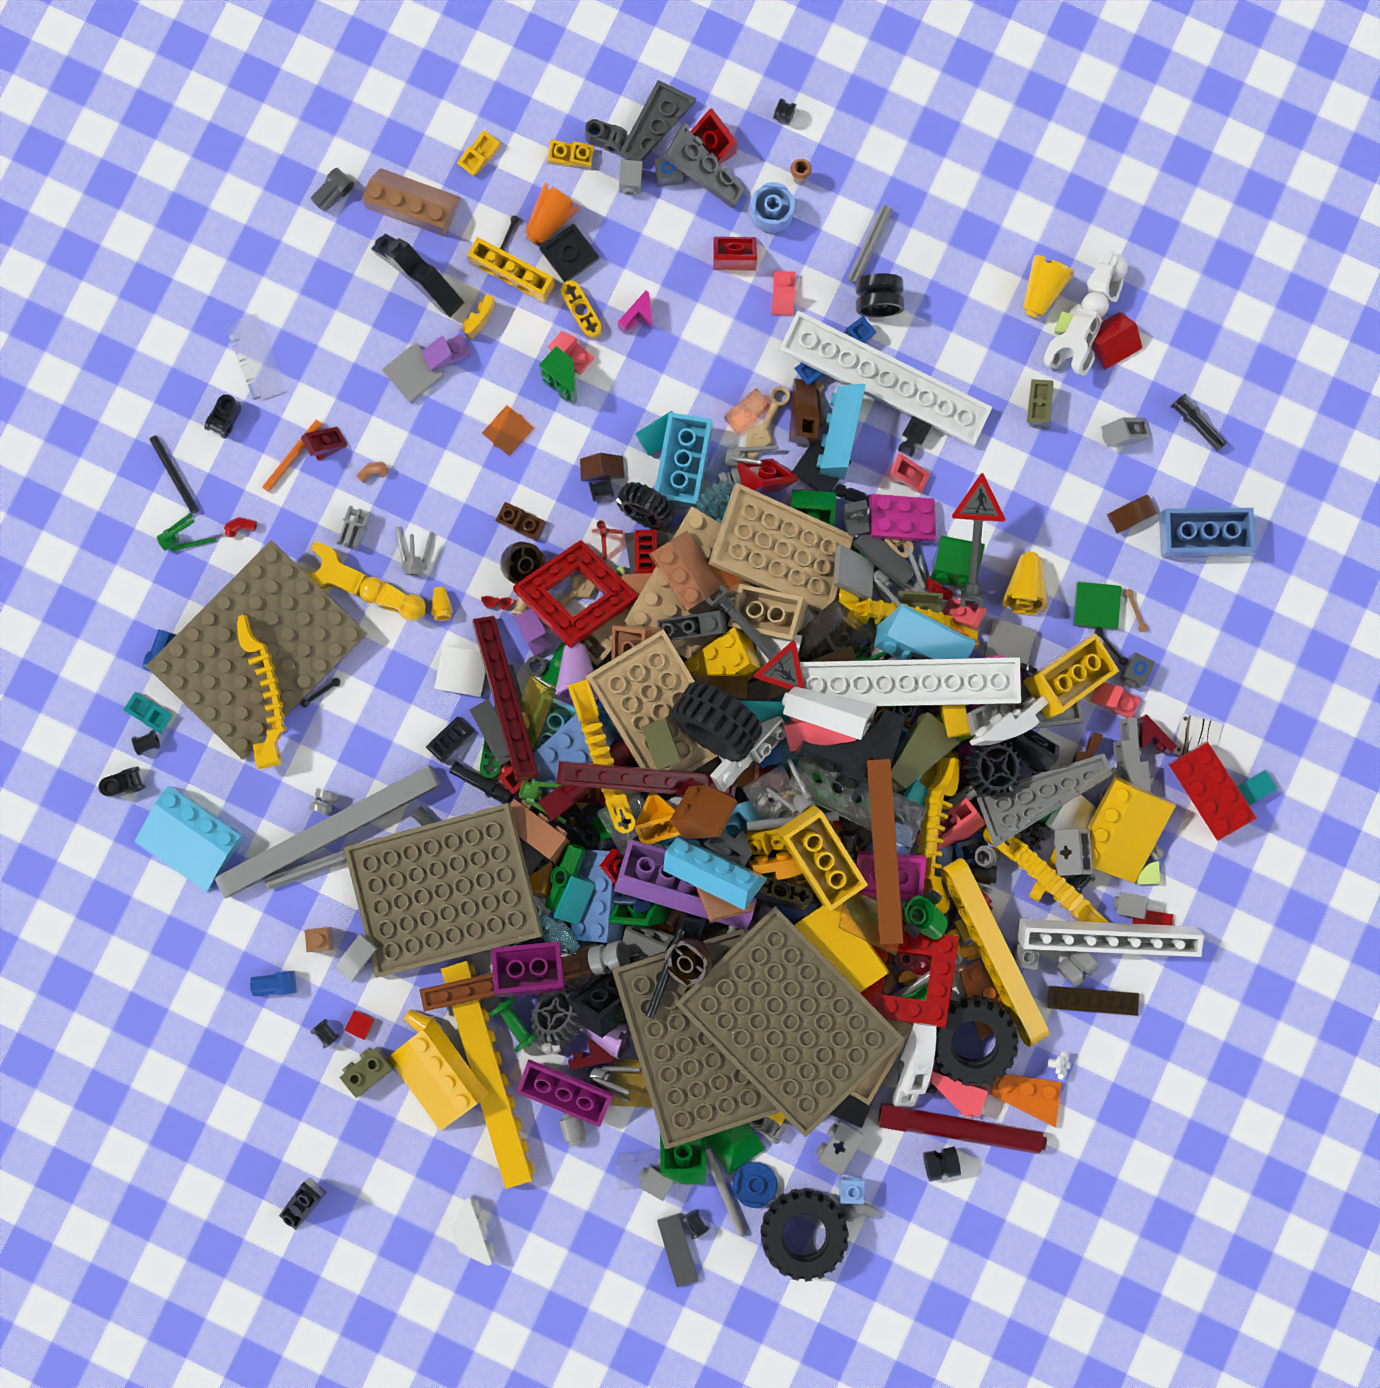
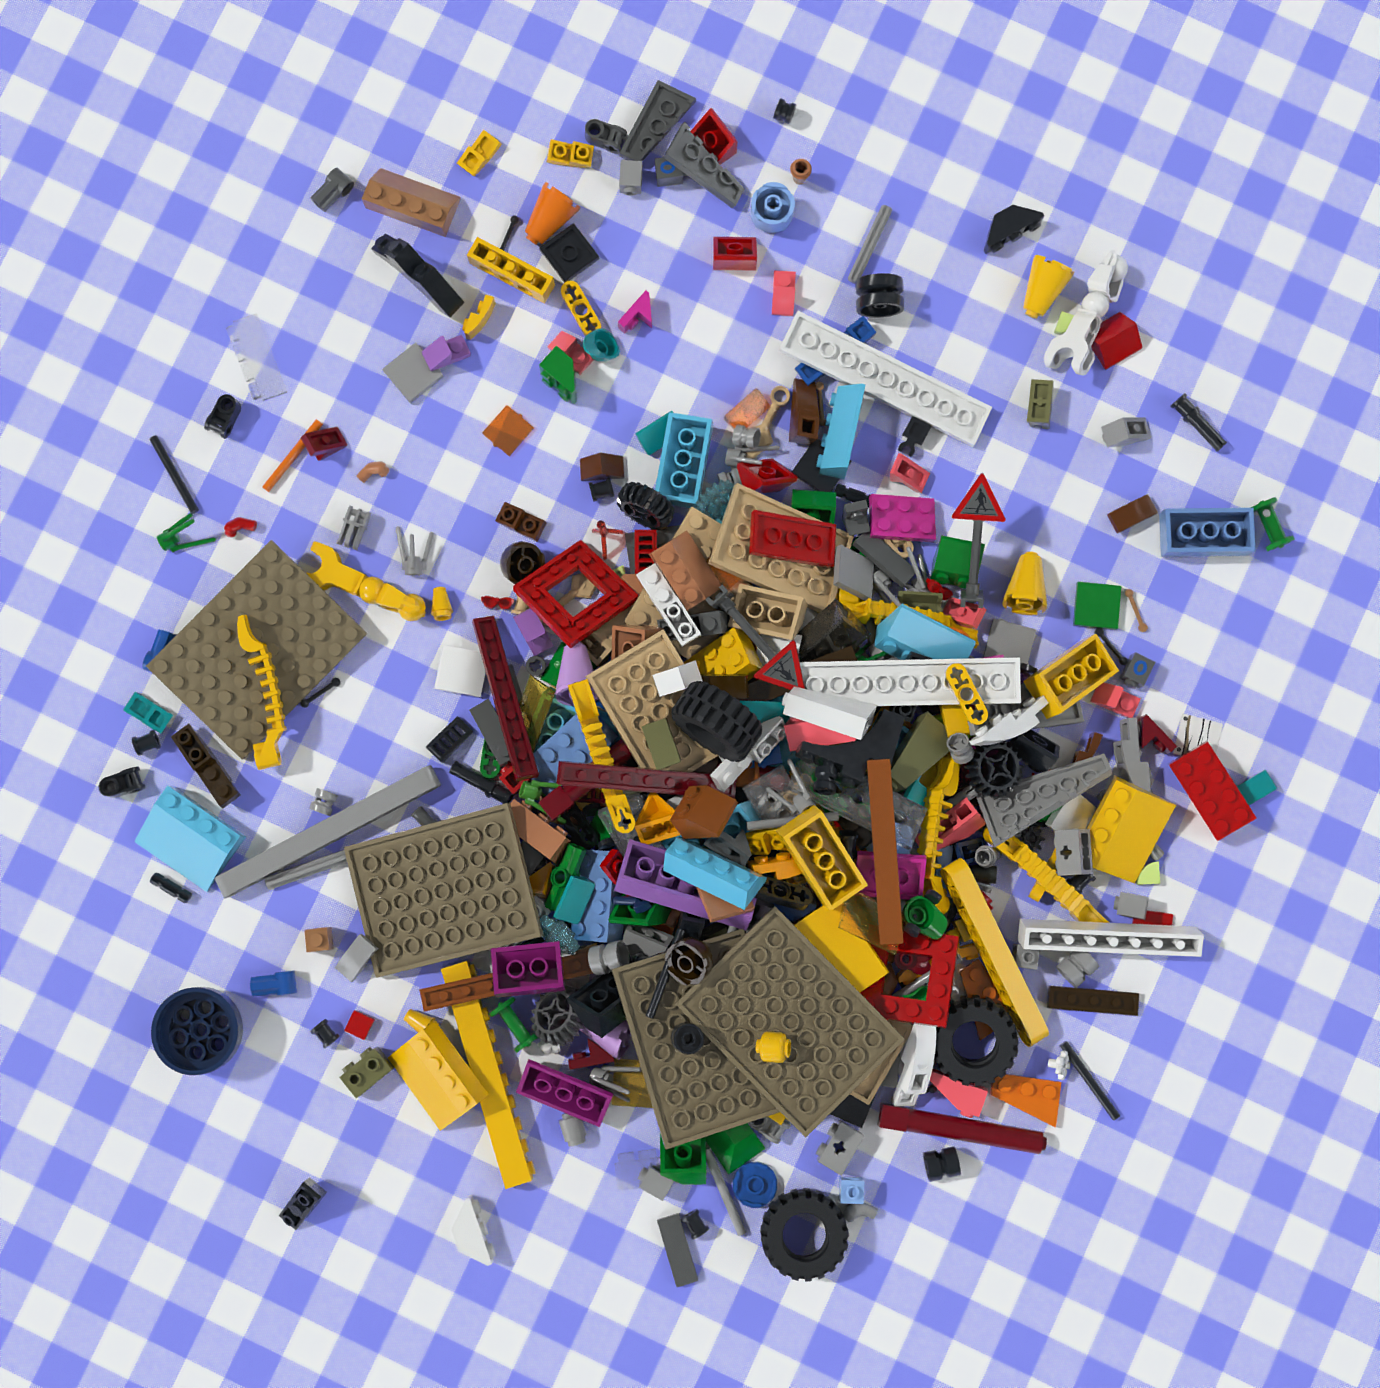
none -> black axle [150,873,192,903]
none -> dark blue wheel [151,987,243,1075]
none -> dark brown slope [171,723,241,808]
none -> teal piece [583,328,620,362]
none -> white slope [636,563,701,647]
none -> white slope [652,660,703,697]
none -> black wheel [670,1022,704,1054]
none -> light grey wheel [732,424,761,450]
none -> red tile [749,510,836,568]
none -> yellow head [756,1031,791,1063]
none -> black wheel [813,766,838,795]
none -> yellow beam [945,663,988,725]
none -> light grey wheel [947,733,974,764]
none -> black slope [984,205,1045,254]
none -> black bar [1059,1041,1120,1121]
none -> green hose [1251,497,1295,552]

